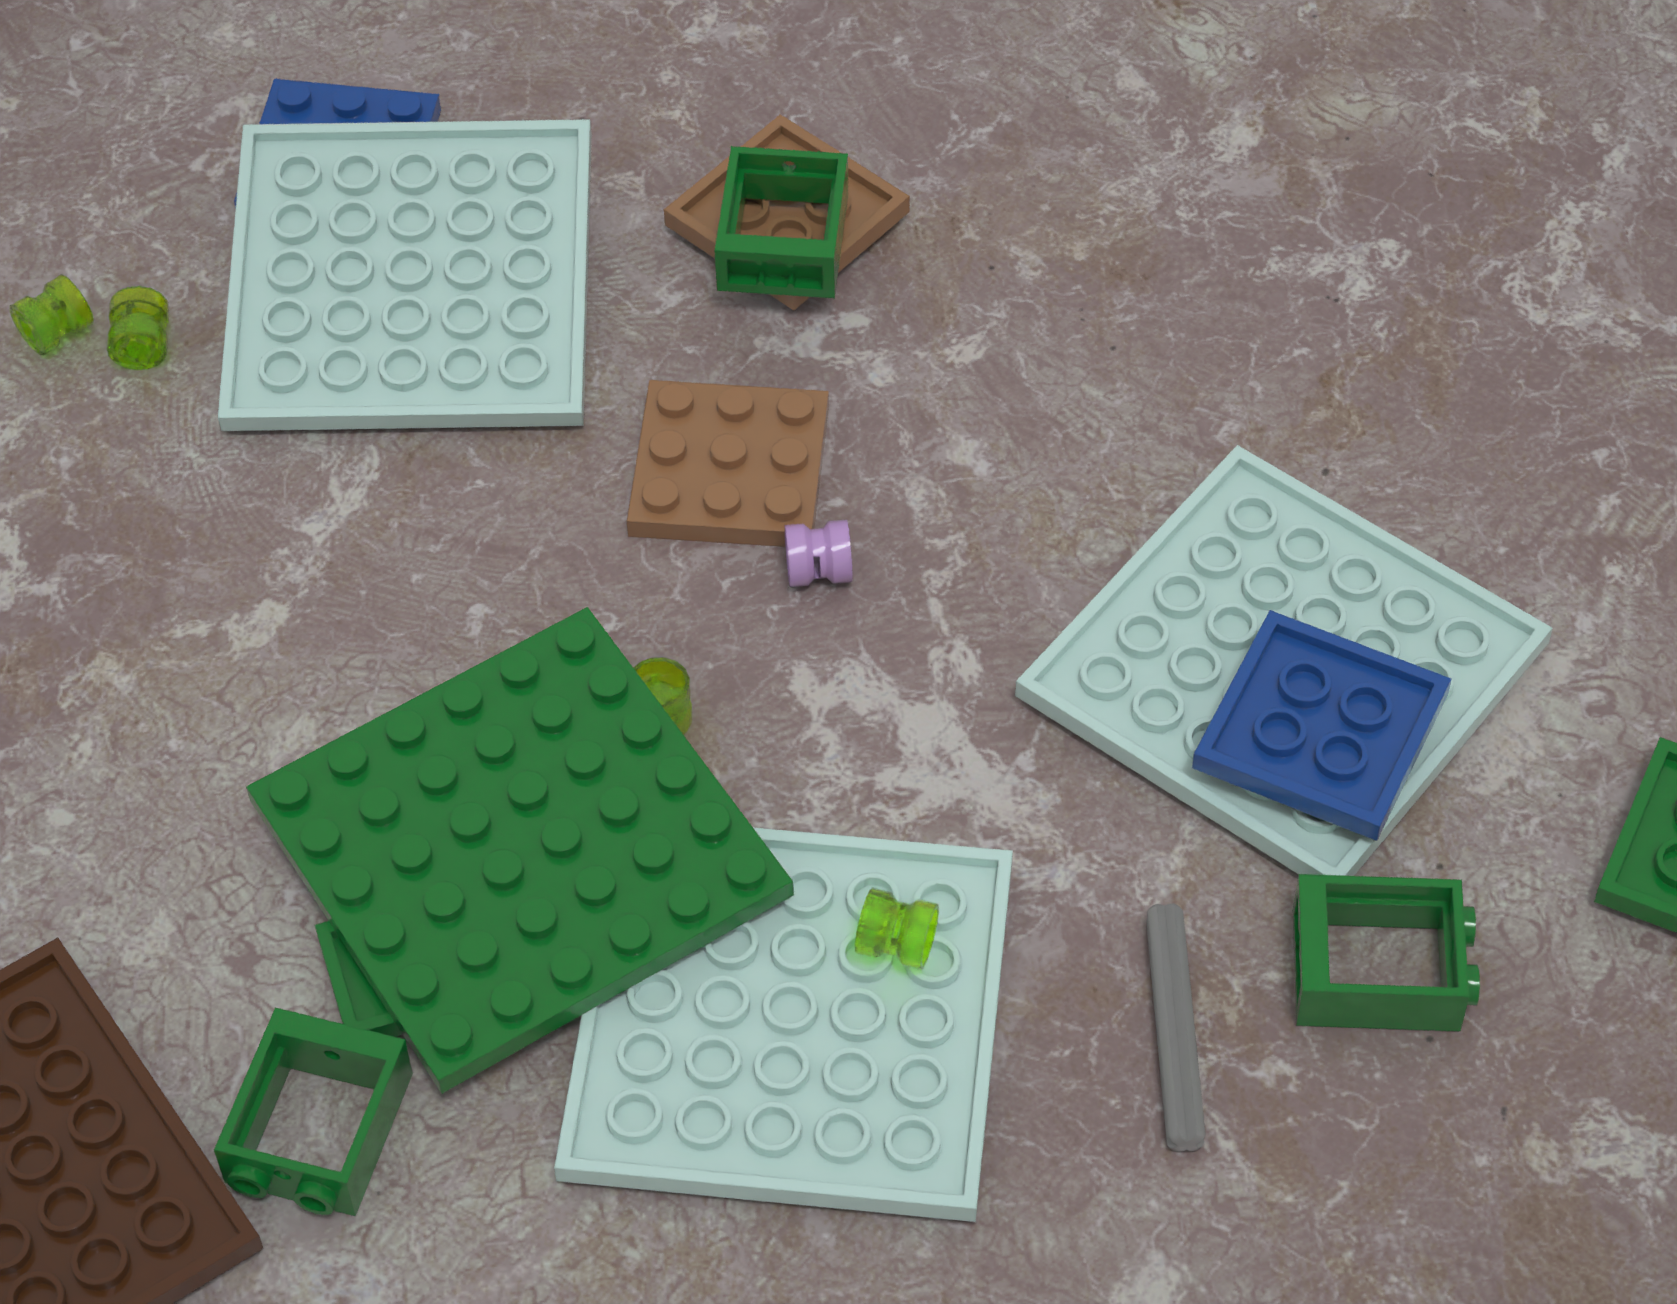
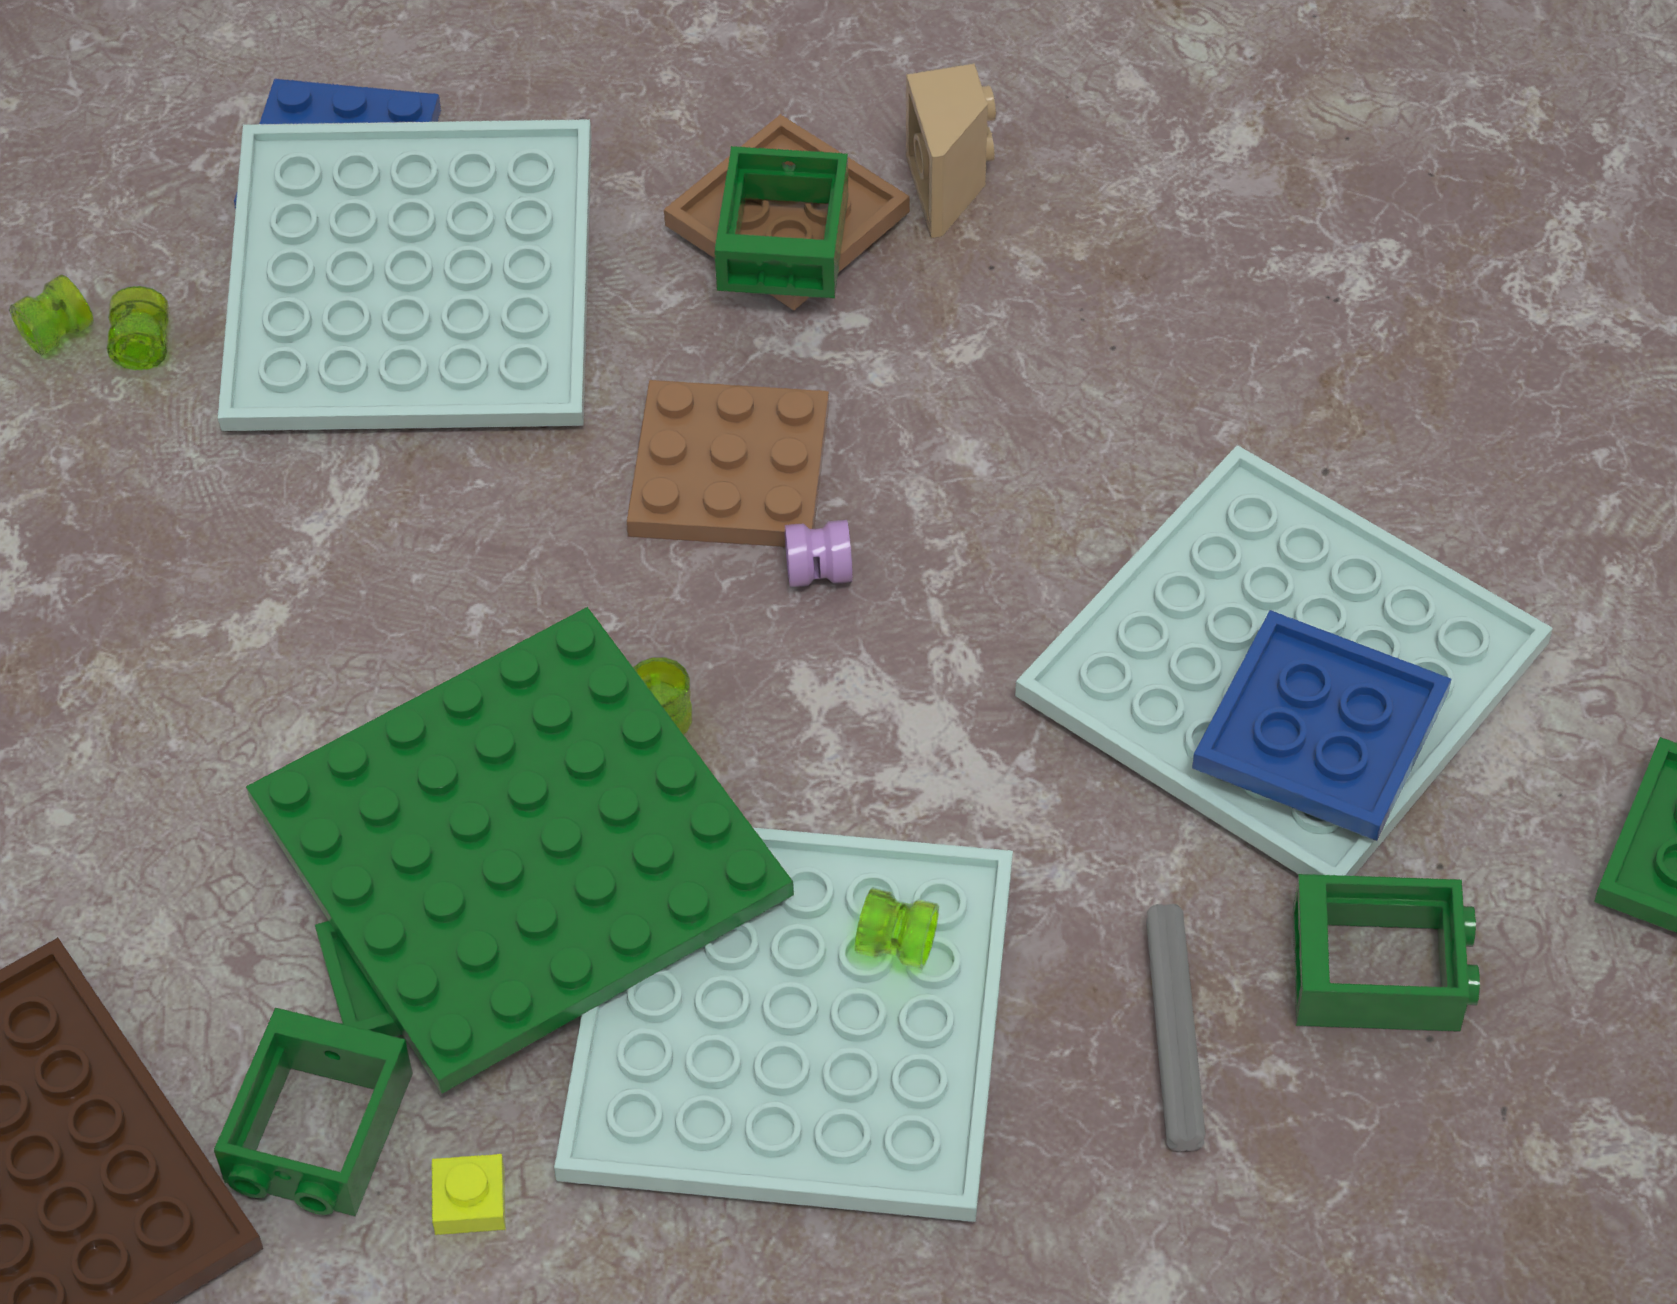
none -> neon yellow plate [432,1154,506,1235]
none -> tan slope [906,64,996,238]

